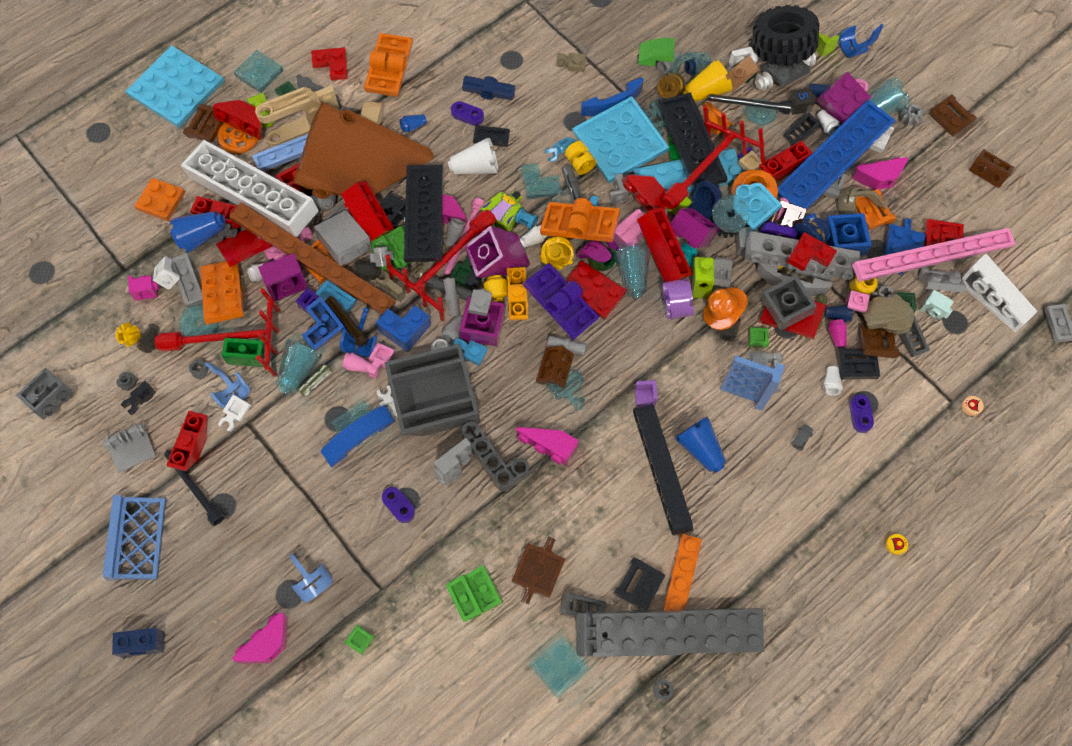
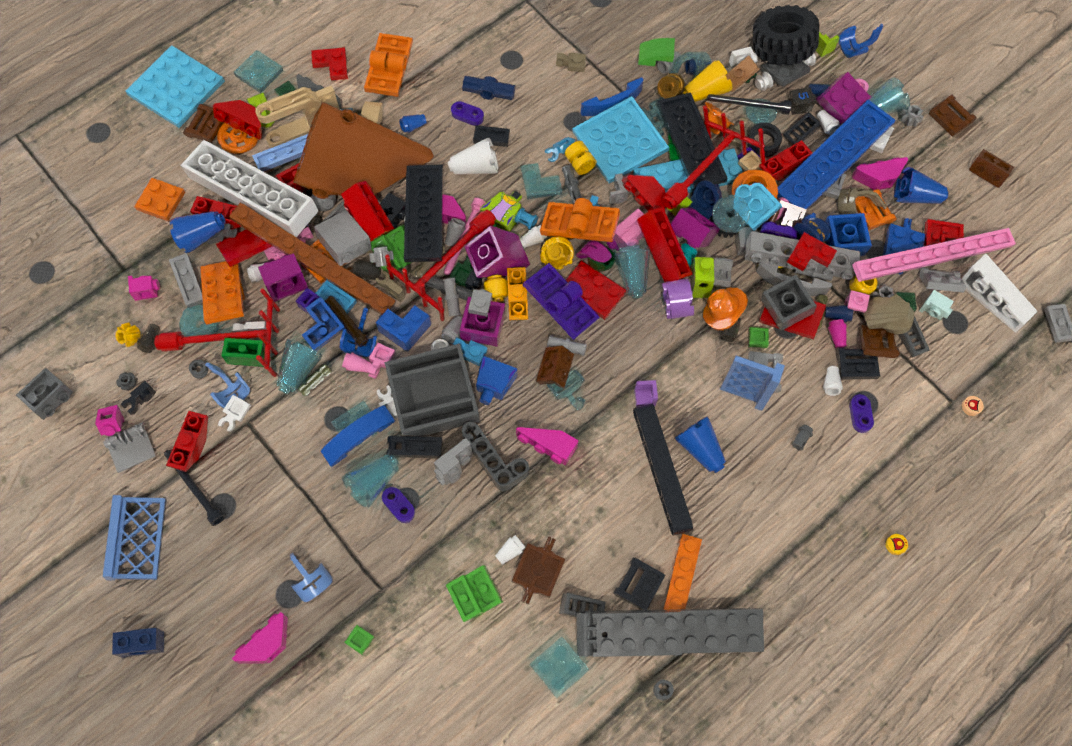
white bracket [153,256,180,289] -> none
none -> dark pink brick [95,405,124,436]
none -> white plate [233,321,266,332]
none -> clear light blue cone [342,455,399,507]
none -> black plate [386,436,442,458]
none -> blue torso [476,356,518,405]
none -> white cone [495,535,526,565]
none -> black tyre [747,122,782,157]
none -> blue cone [894,167,949,204]

